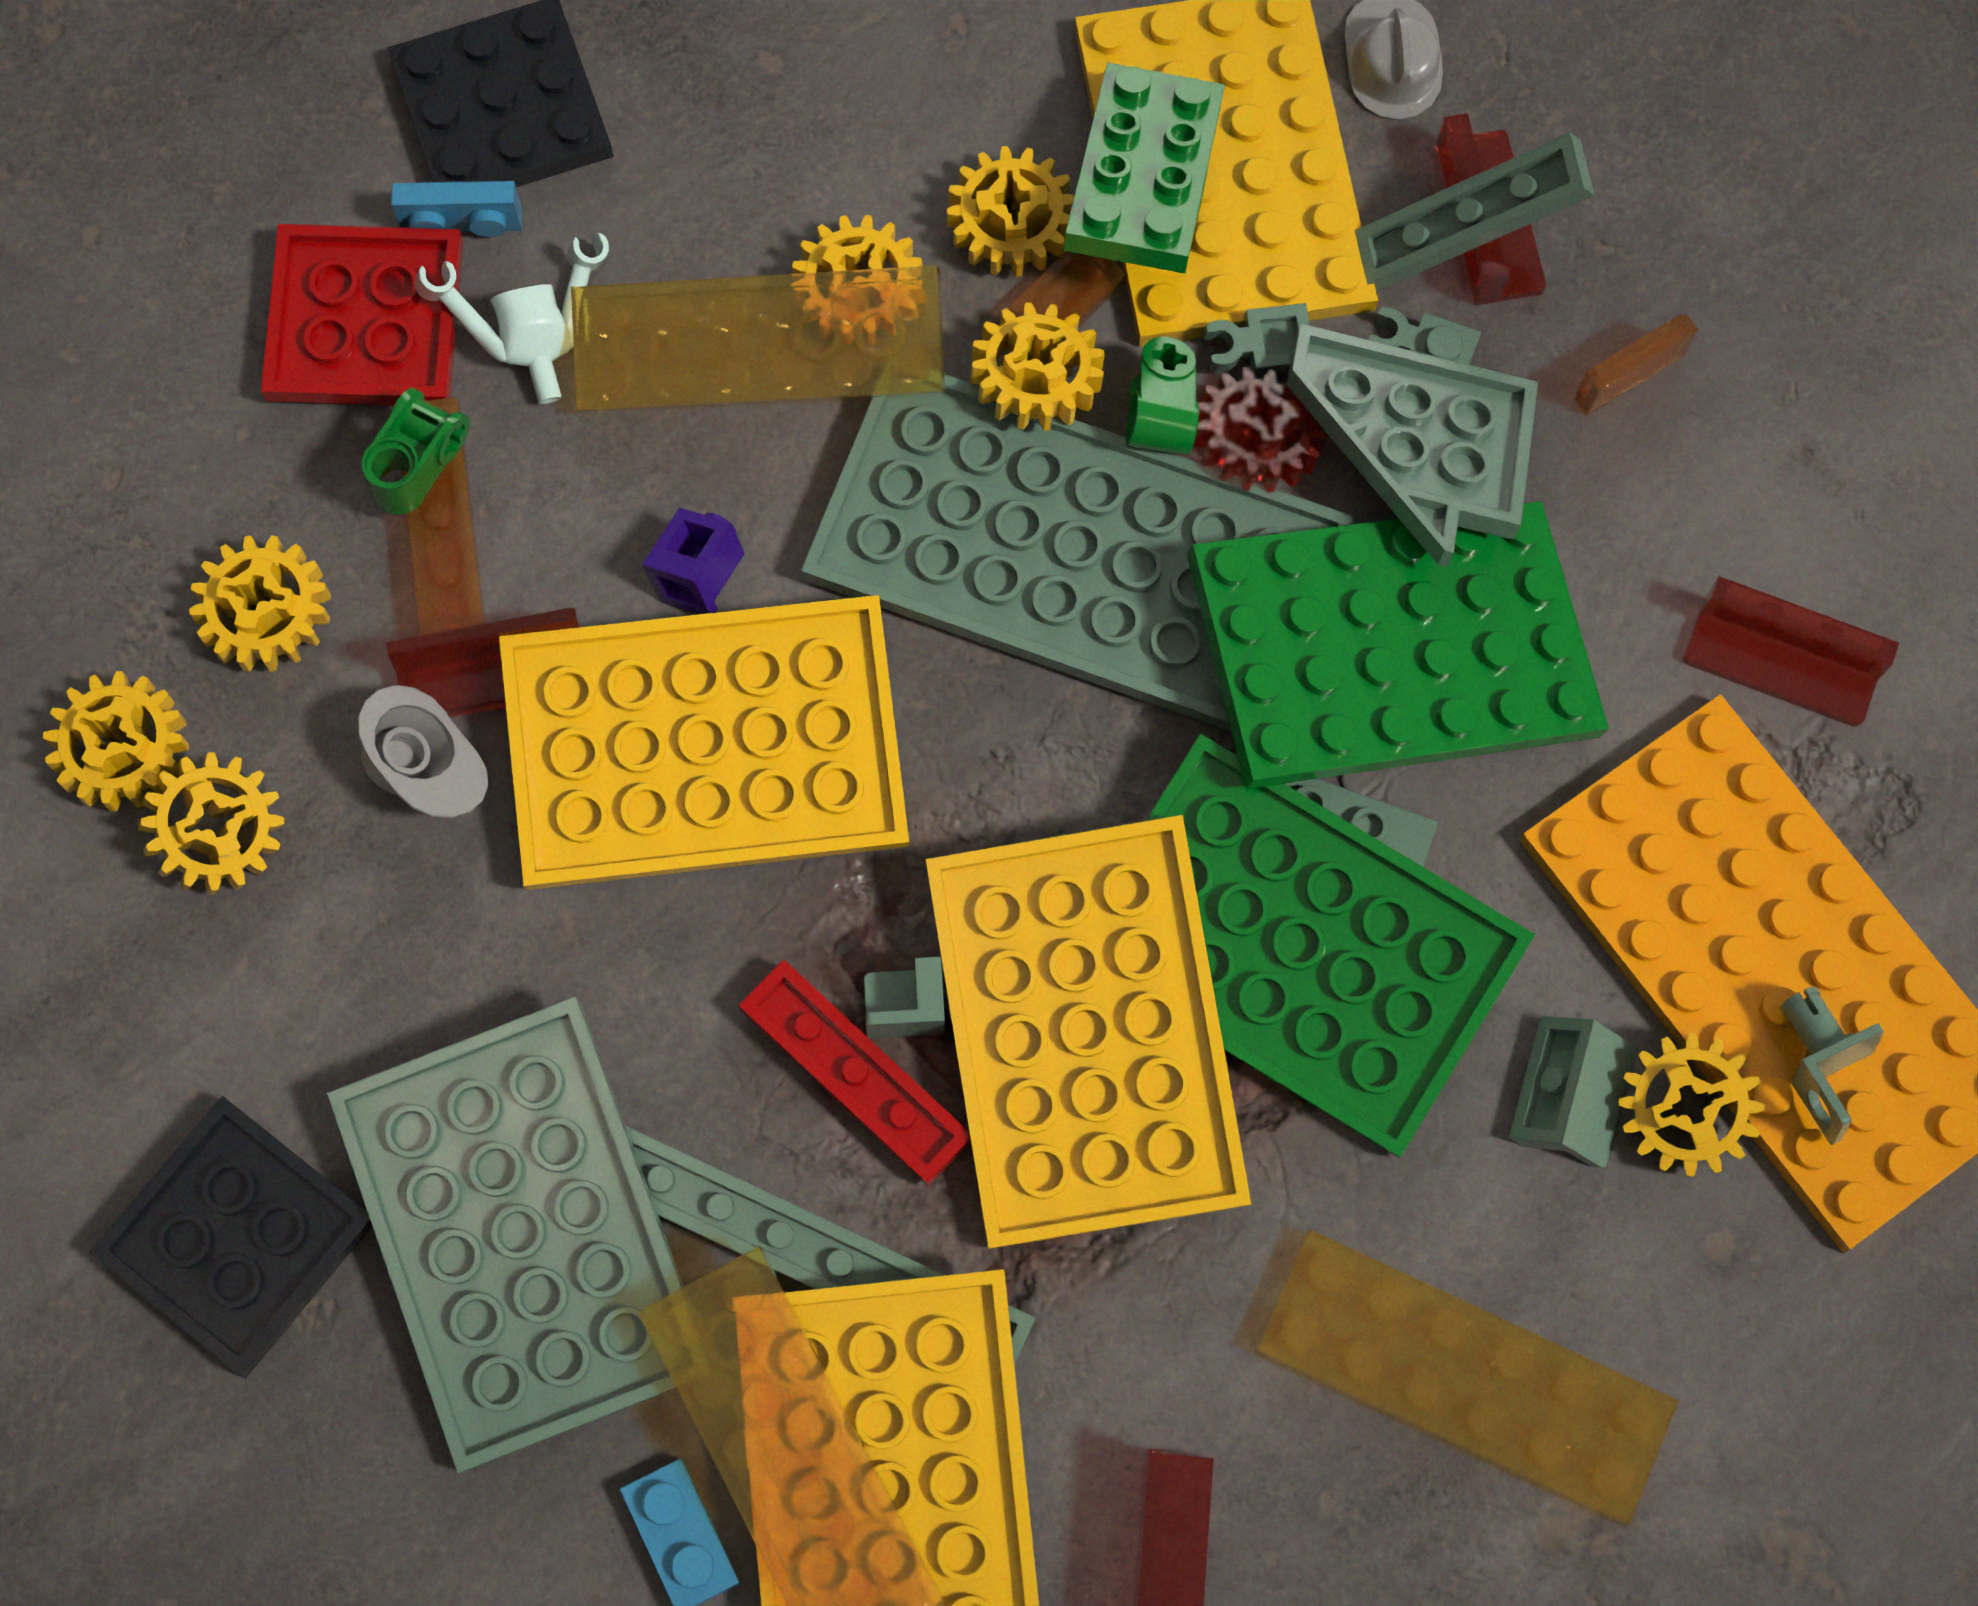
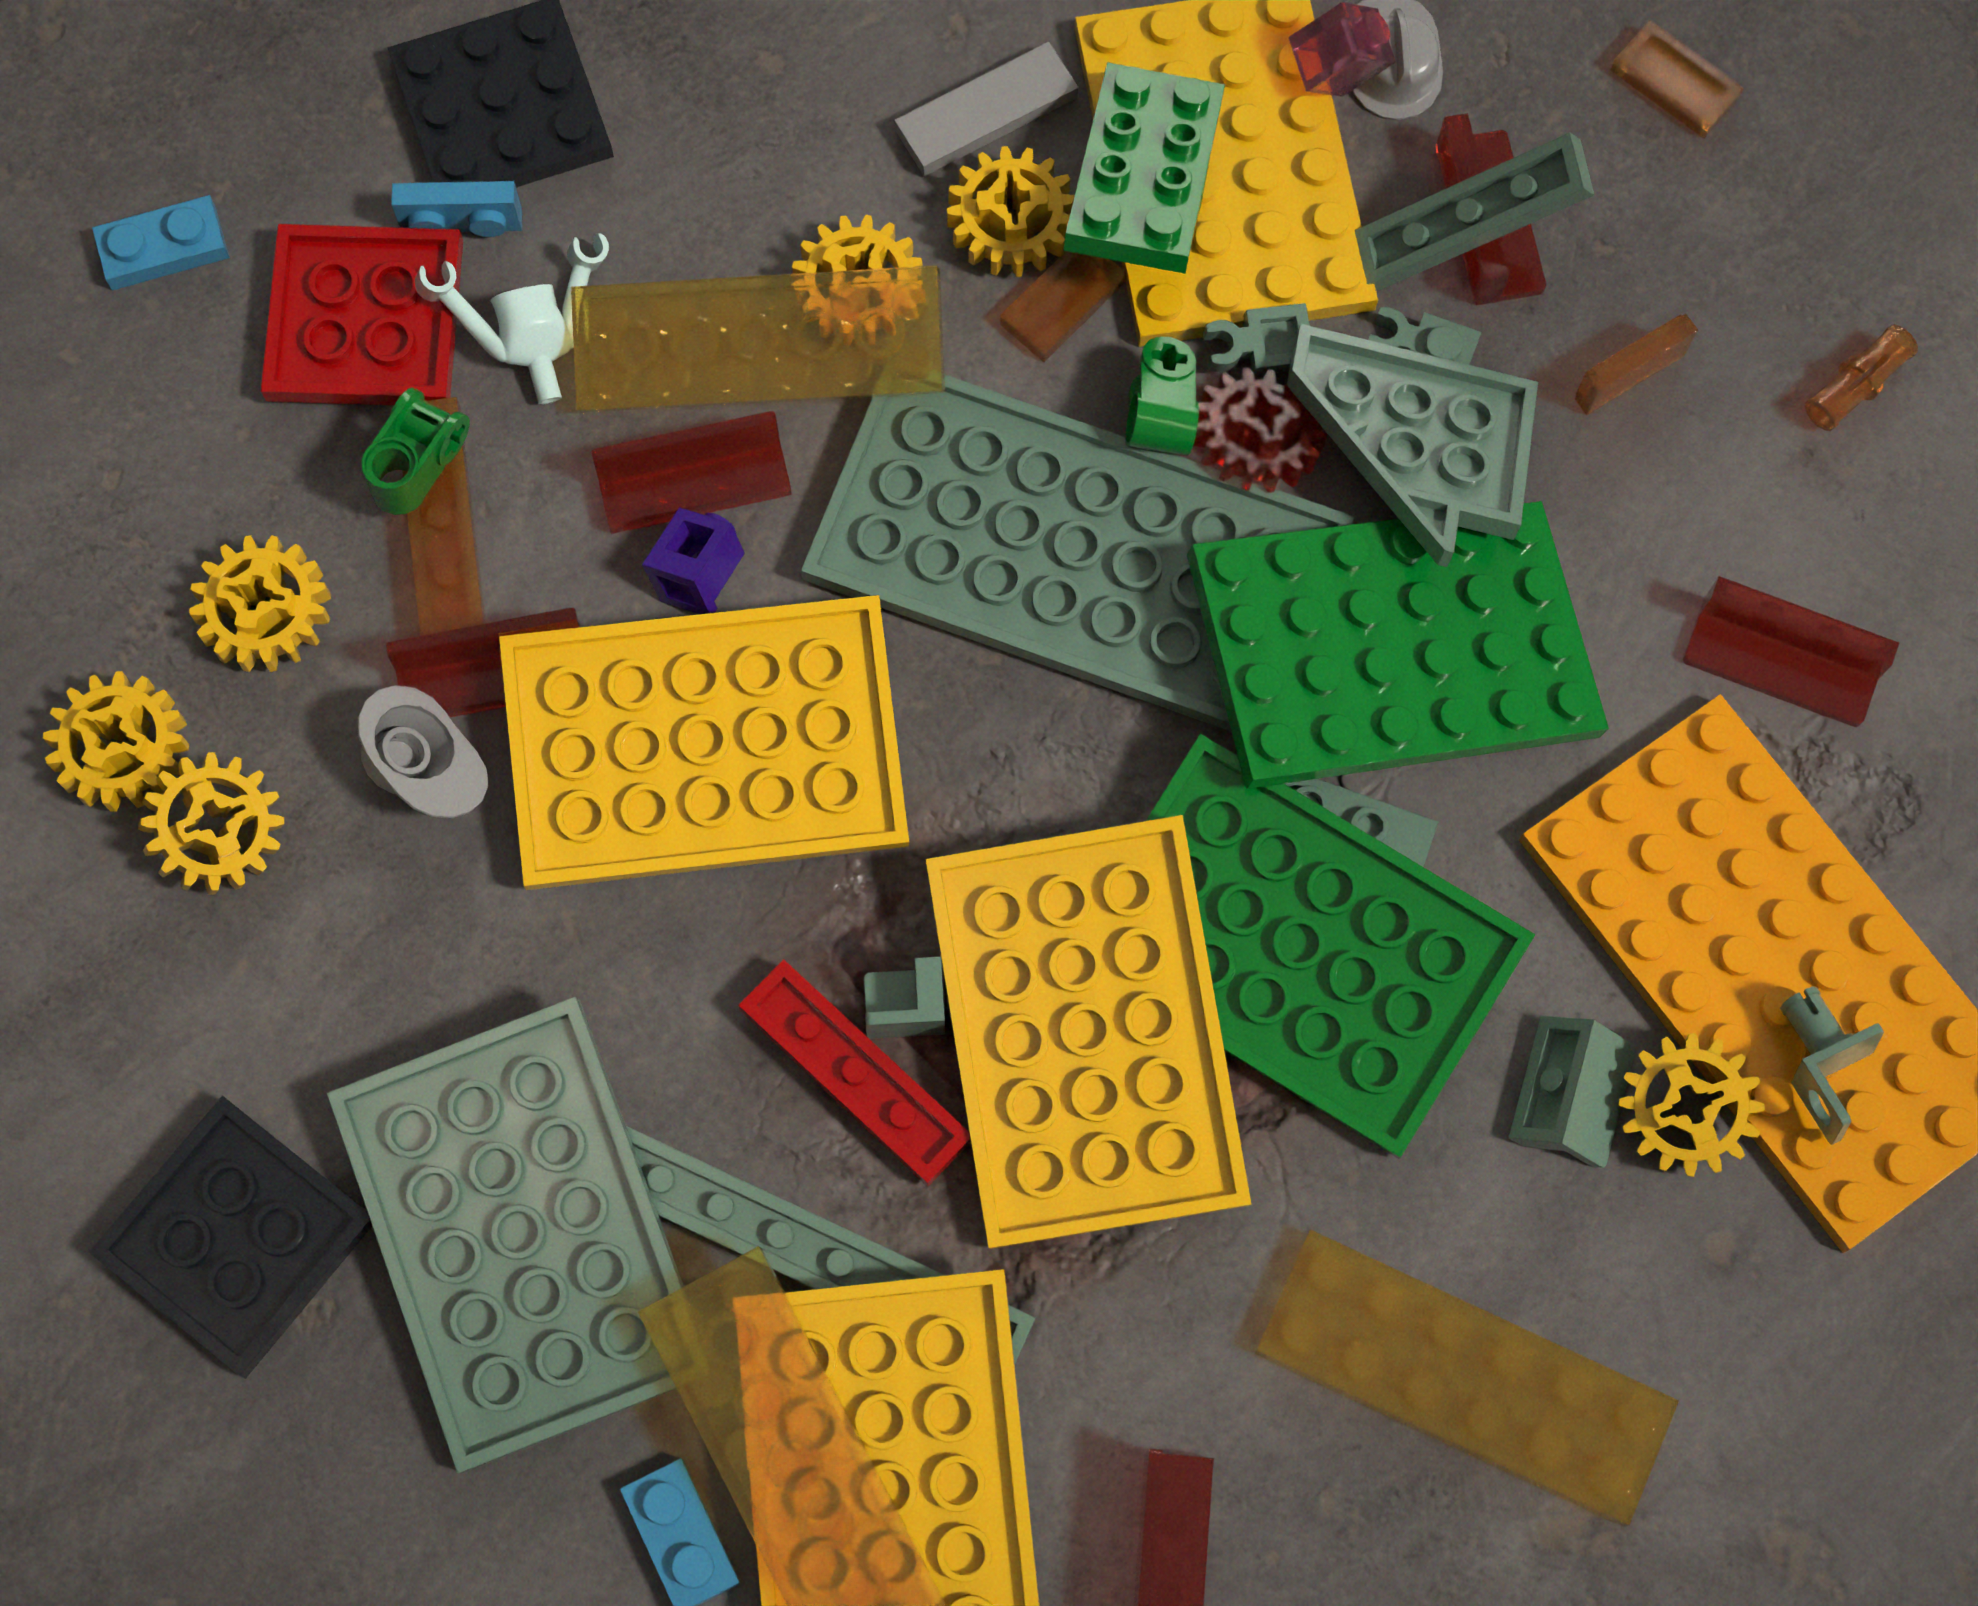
yellow gear [970,302,1105,431] -> none
none -> dark azure plate [92,195,230,291]
none -> clear red panel [591,411,792,534]
none -> light grey tile [894,42,1079,176]
none -> clear pink brick [1288,2,1396,97]
none -> clear orange tile [1610,20,1744,139]
none -> clear orange pin [1805,324,1918,431]

